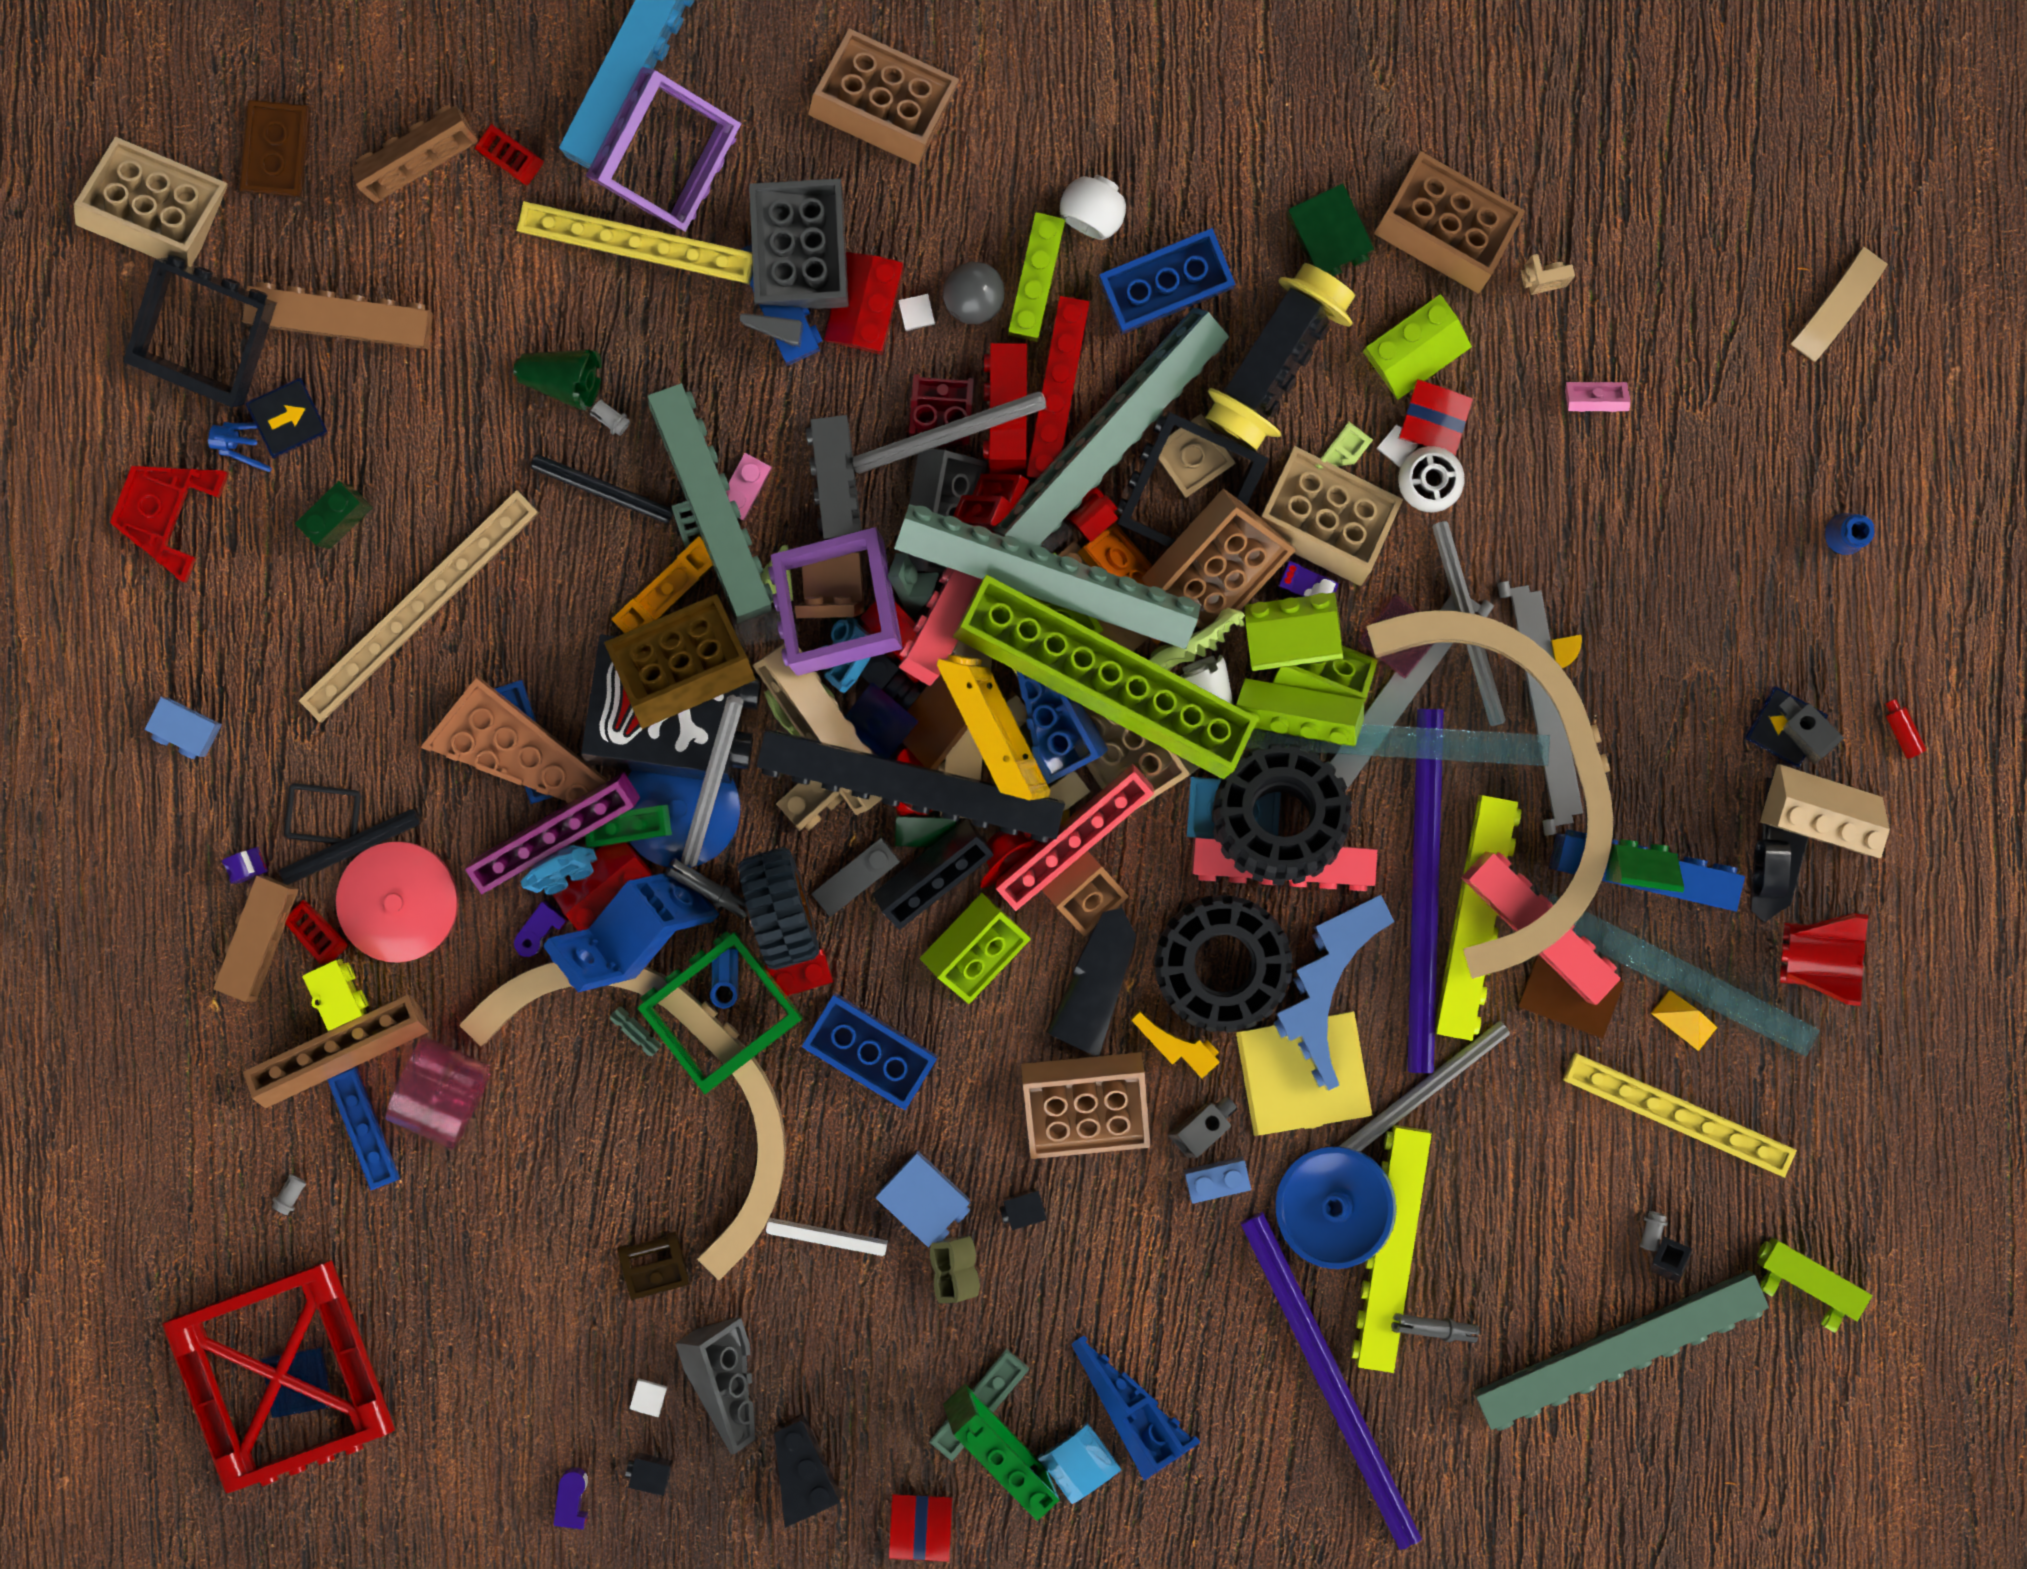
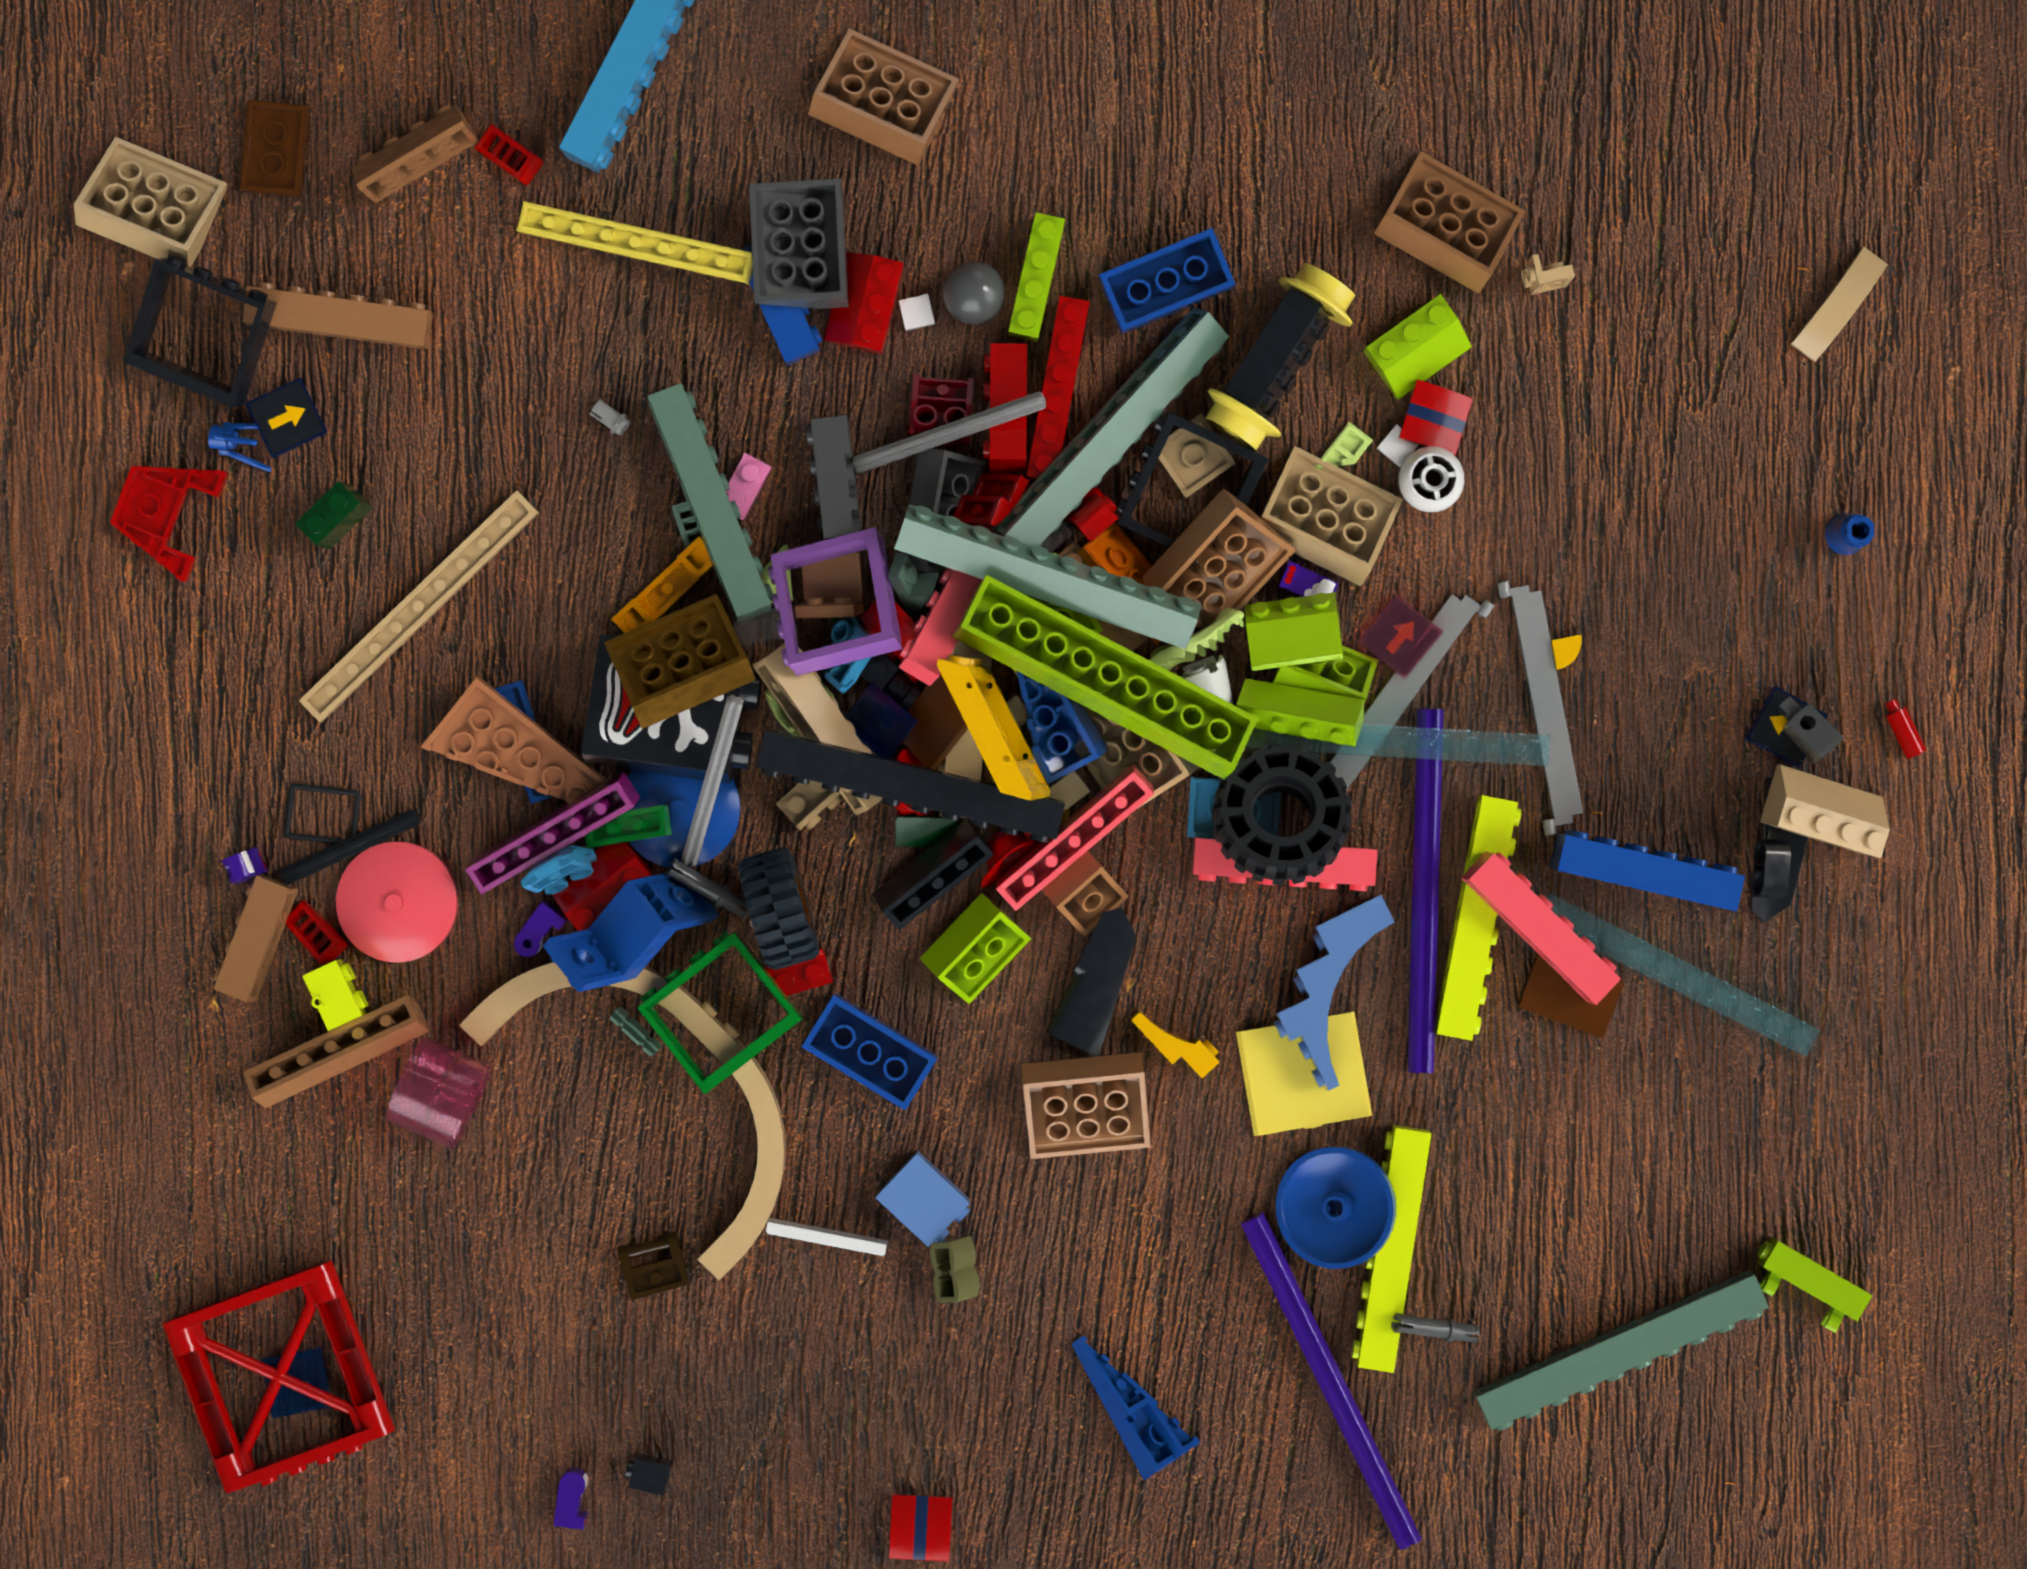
medium blue brick [144,697,222,759] -> none
light grey pin [272,1174,307,1215] -> none
blue tile [327,1066,400,1191] -> none
dark green cone [513,349,602,411] -> none
black axle [530,454,674,524] -> none
medium lavender window [586,67,742,232] -> none
white tile [630,1378,667,1417] -> none
dark grey wedge [675,1317,755,1454] -> none
blue piece [710,948,740,1009] -> none
dark grey slope [740,313,803,348] -> none
black wedge [774,1414,842,1528] -> none
dark grey slope [812,837,901,917] -> none
sand green tile [929,1348,1029,1461] -> none
green window [943,1384,1060,1521] -> none
black brick [999,1187,1047,1230] -> none
dark azure slope [1038,1422,1122,1504] -> none
white wheel [1060,175,1126,240] -> none
black tyre [1154,895,1293,1033] -> none
dark grey torso [1168,1096,1238,1158] -> none
medium blue brick [1184,1156,1251,1204] -> none
dark green brick [1286,183,1374,277] -> none
light grey axle [1339,1021,1510,1151] -> none
tan arch [1366,610,1613,979] -> none
light grey axle [1432,521,1506,726] -> none
light yellow tile [1562,1052,1797,1178] -> none
bright pink plate [1565,382,1630,412] -> none
green slope [1605,839,1684,893] -> none
light grey pin [1639,1211,1668,1251] -> none
yellow slope [1651,990,1717,1051] -> none
black brick [1651,1236,1692,1284] -> none
red brick [1780,913,1868,1006] -> none

